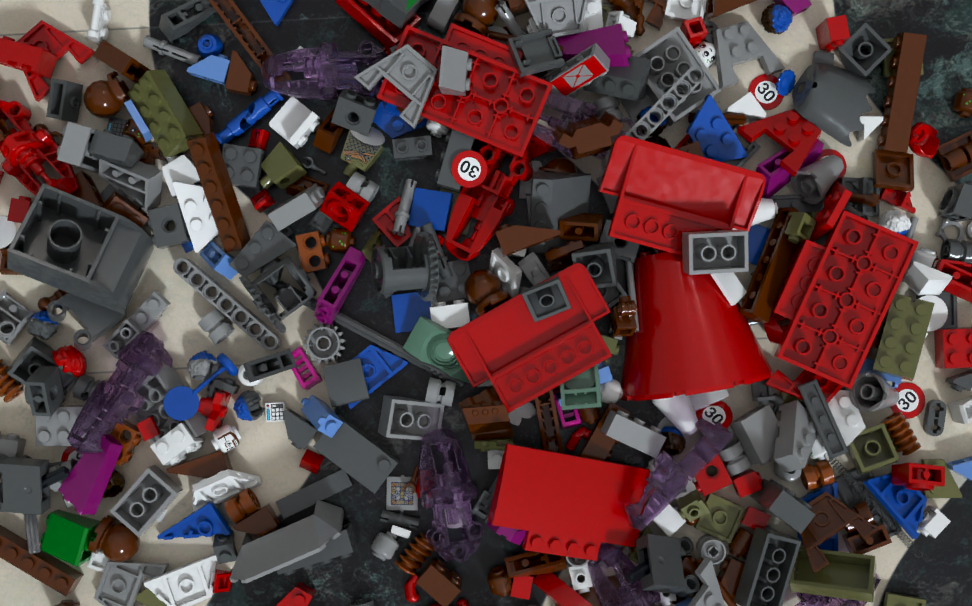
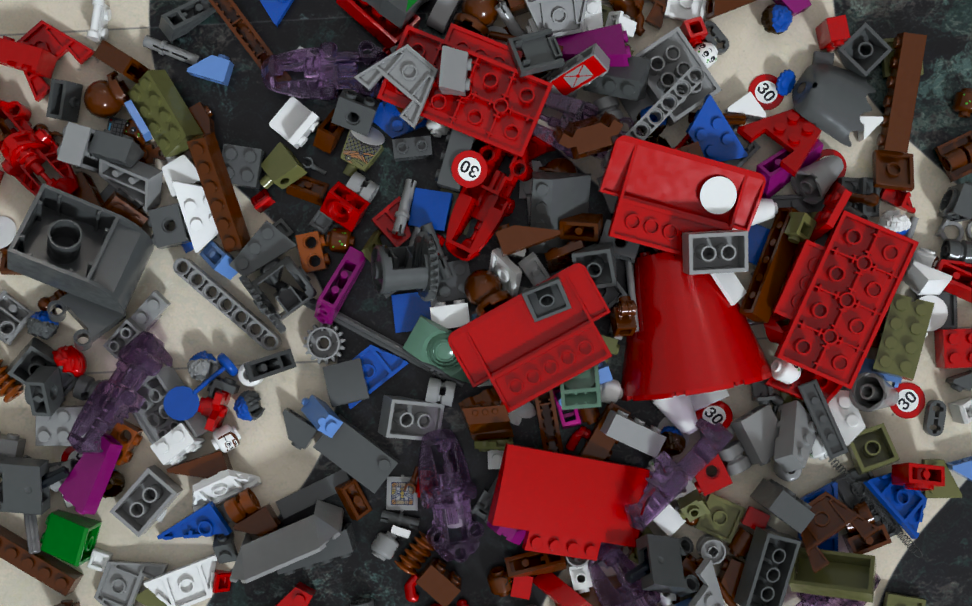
red brick [7,196,33,223] -> none
reddish brown tile [88,515,140,562] -> none
red slope [136,417,161,441] -> none
blue cone [197,33,223,58] -> none
light grey wheel [198,309,235,345] -> none
blue piece [215,86,284,146] -> none
reddish brown slope [225,50,257,96] -> none
red slope [248,129,270,151] -> none
white tile [265,402,286,422] -> none
light grey brick [268,183,325,231] -> none
dark pink slope [292,346,322,390] -> none
red slope [299,449,325,474] -> none
light grey wing [713,21,785,89] -> none
red brick [730,468,763,498] -> none
dark orange wheel [800,459,835,491] -> none
dark orange piece [881,412,921,456] -> none
red hair [909,122,940,159] -> none
white brick [917,505,951,538] -> none
none -> reddish brown slope [335,478,372,521]
none -> white sticker [700,176,737,214]
none -> white head [771,358,801,384]

